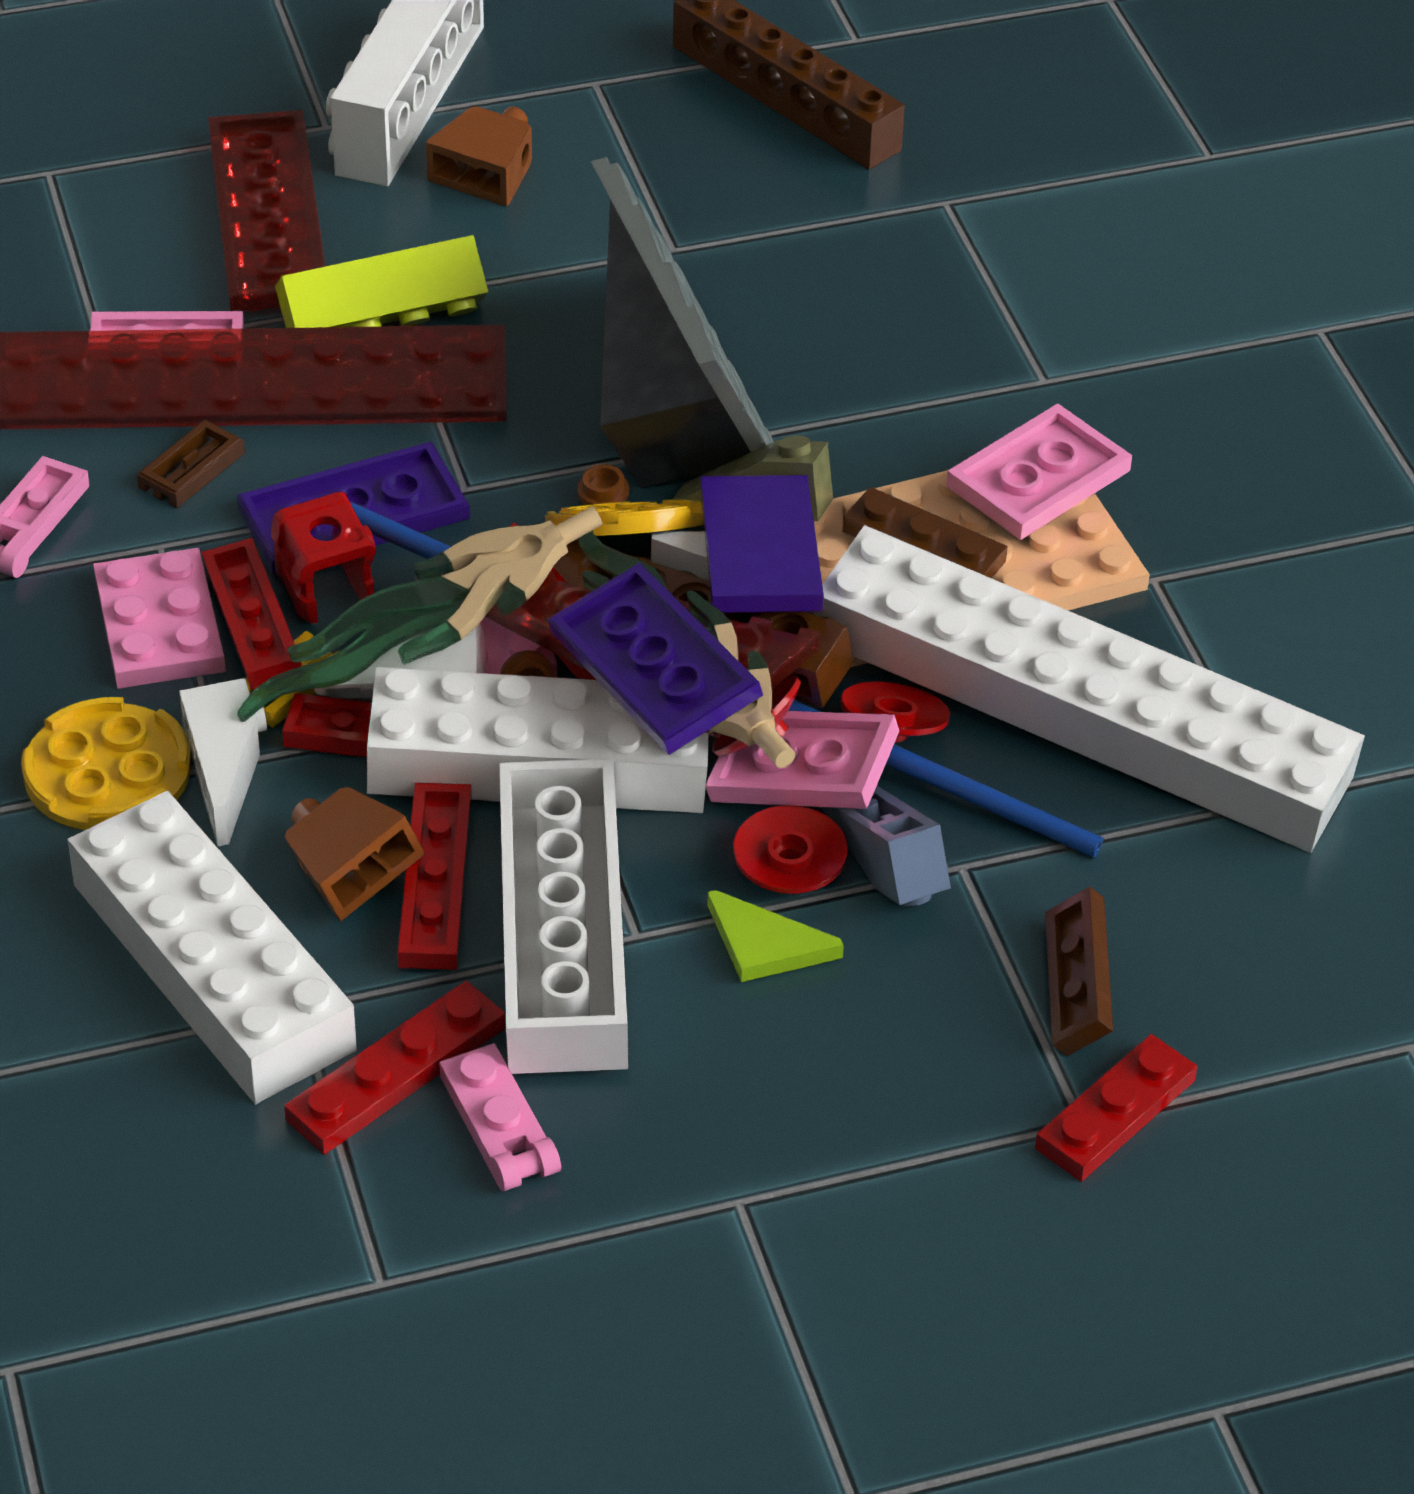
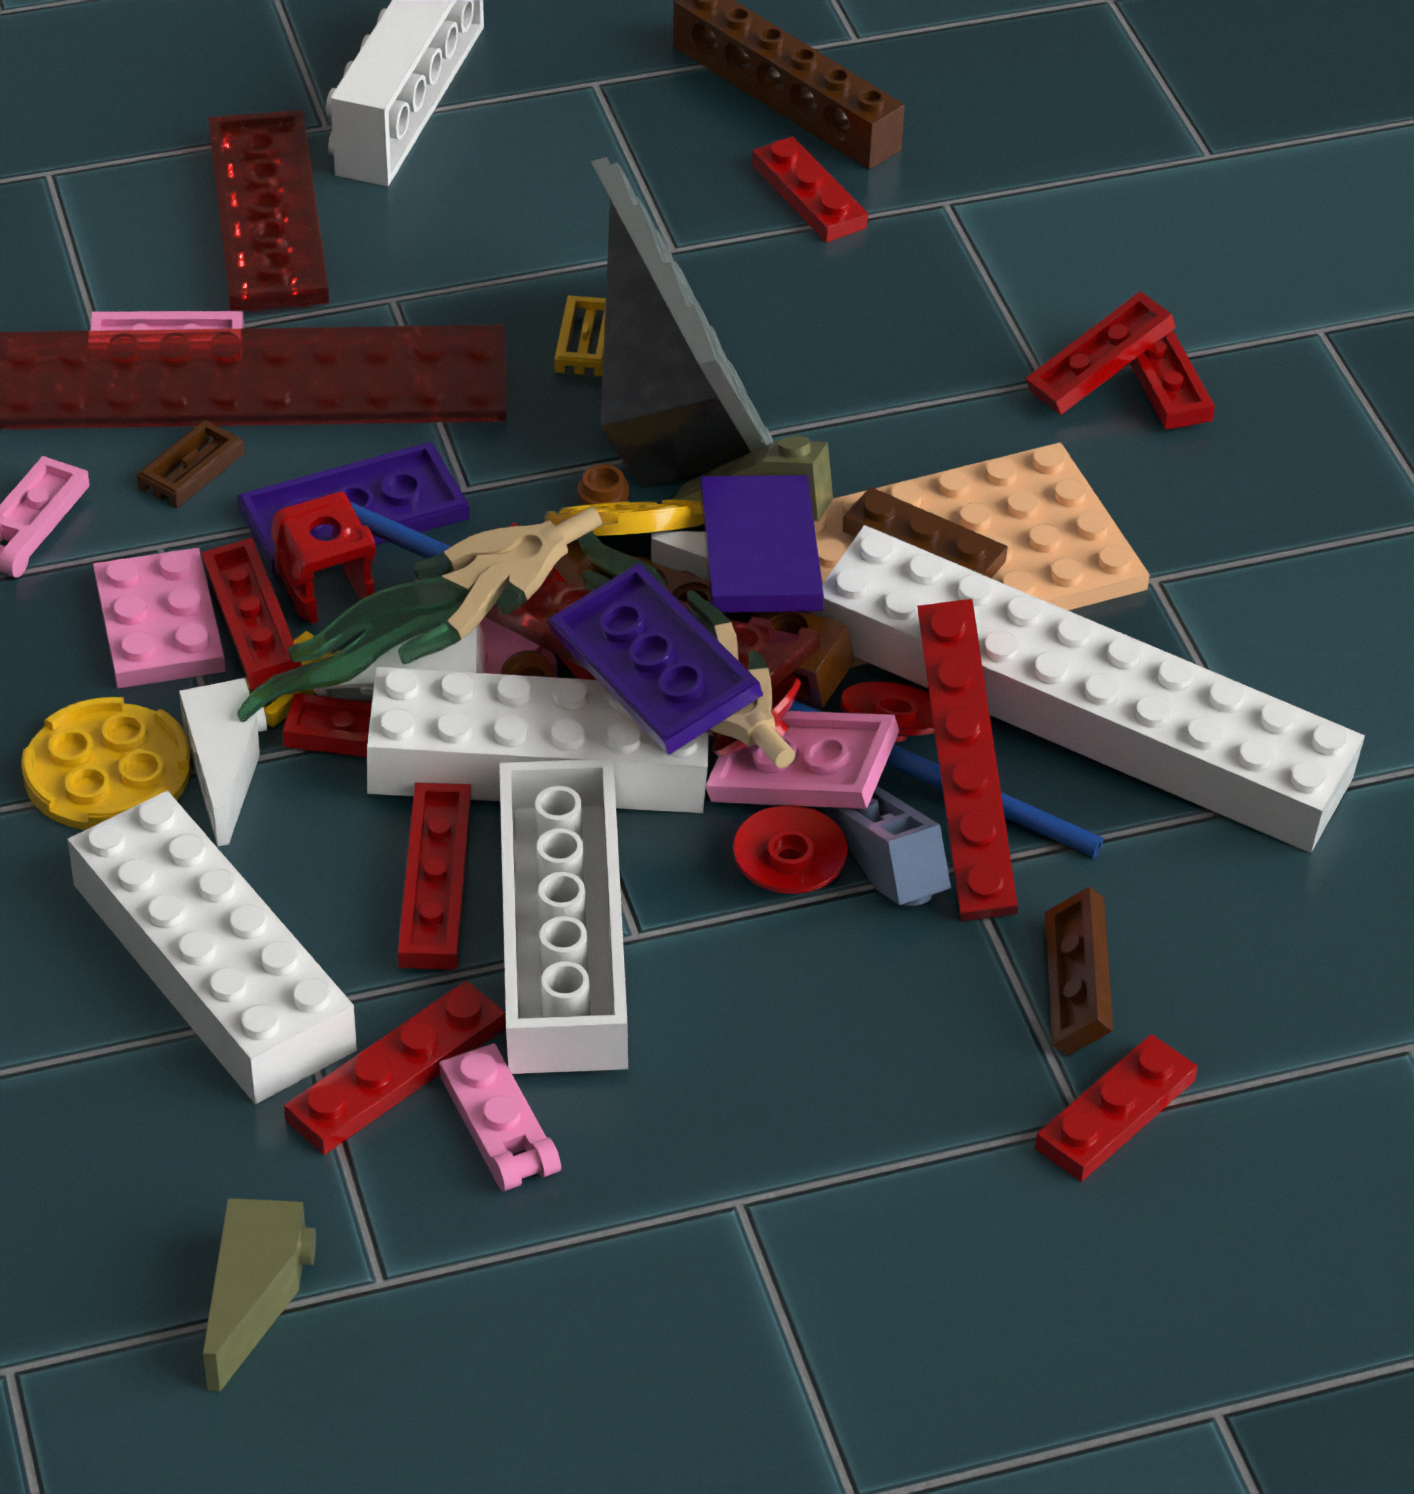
neon yellow brick [275,235,488,348] -> none
dark orange torso [284,787,425,921] -> none
dark orange torso [426,106,532,207] -> none
lime tile [707,890,844,982] -> none
bright pink plate [946,403,1132,540] -> none
none -> olive slope [203,1198,316,1392]
none -> yellow tile [554,295,606,377]
none -> red plate [752,136,868,243]
none -> red plate [917,599,1018,921]
none -> red plate [1025,291,1176,415]
none -> red plate [1130,330,1215,429]

